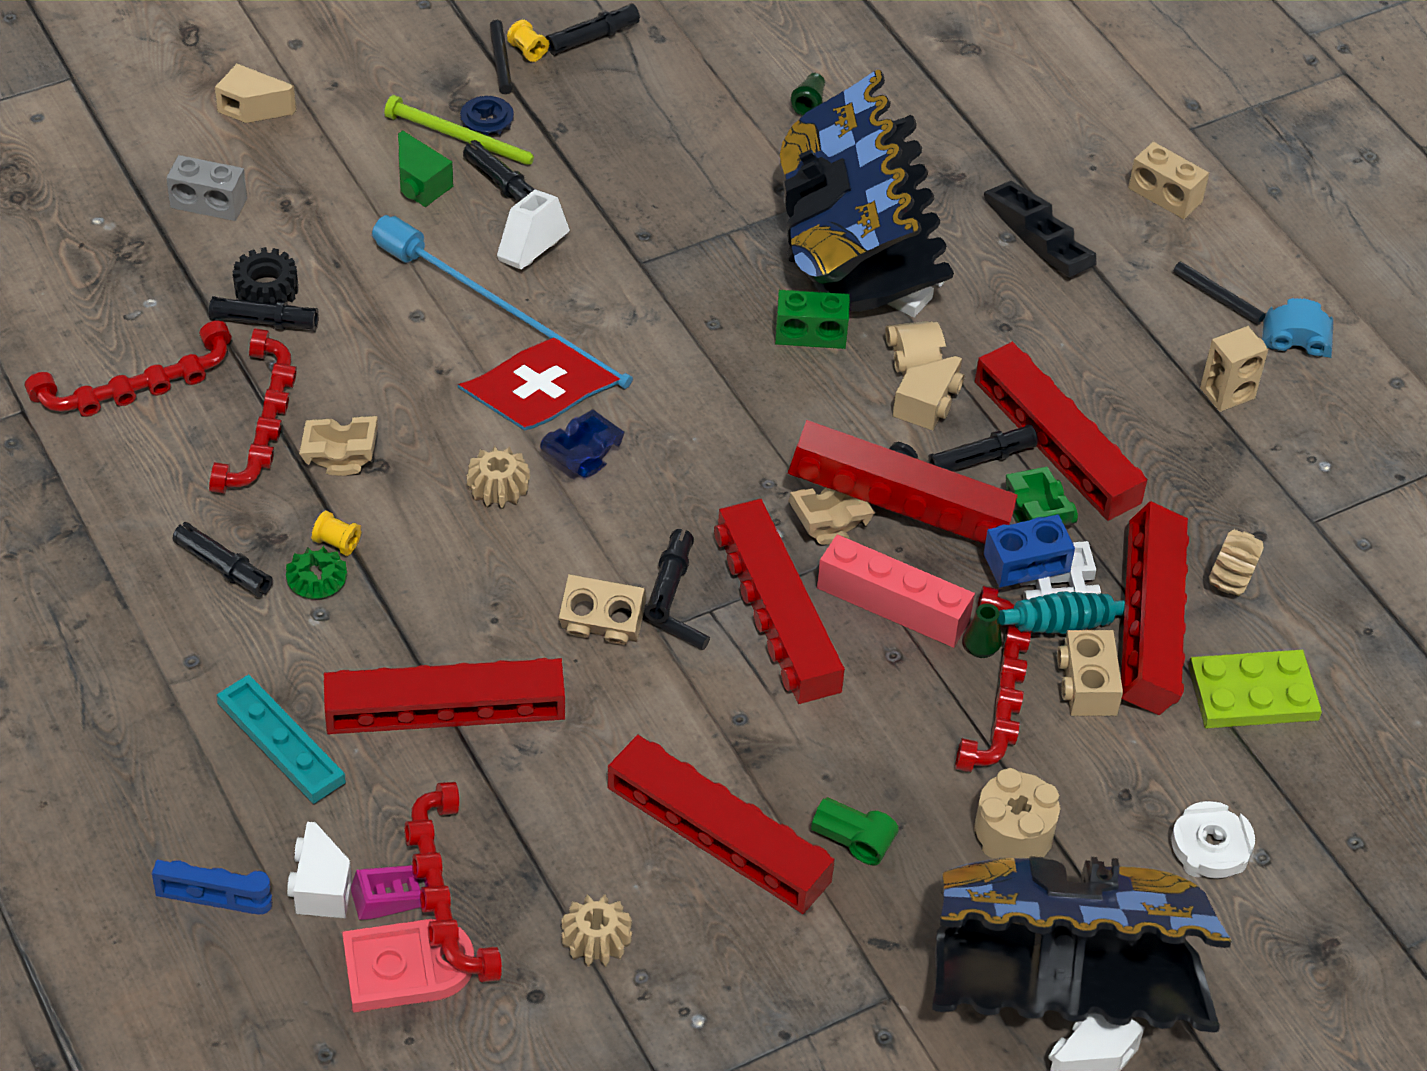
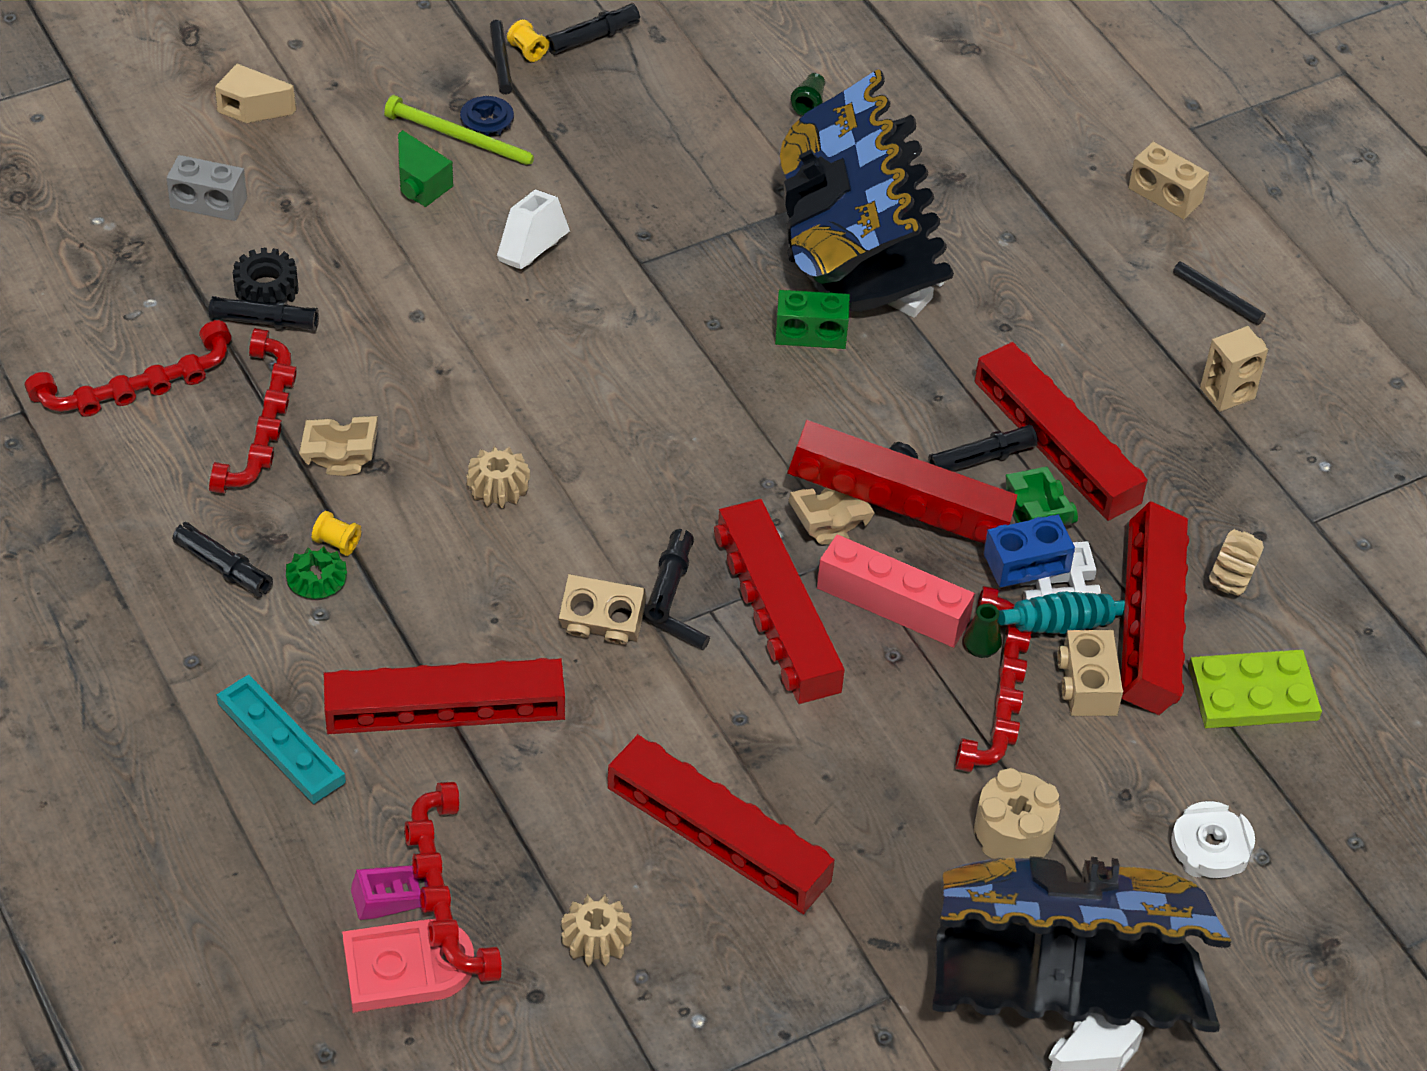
blue plate [152,860,273,915] -> none
white slope [287,822,352,918] -> none
flag [372,215,633,431] -> none
black pin [463,140,535,202] -> none
clear blue cylinder [540,409,625,478] -> none
green piece [811,797,899,865] -> none
tan cylinder [885,321,946,378] -> none
tan slope [893,356,965,430] -> none
black slope [984,181,1097,277] -> none
dark azure cylinder [1262,298,1333,358] -> none

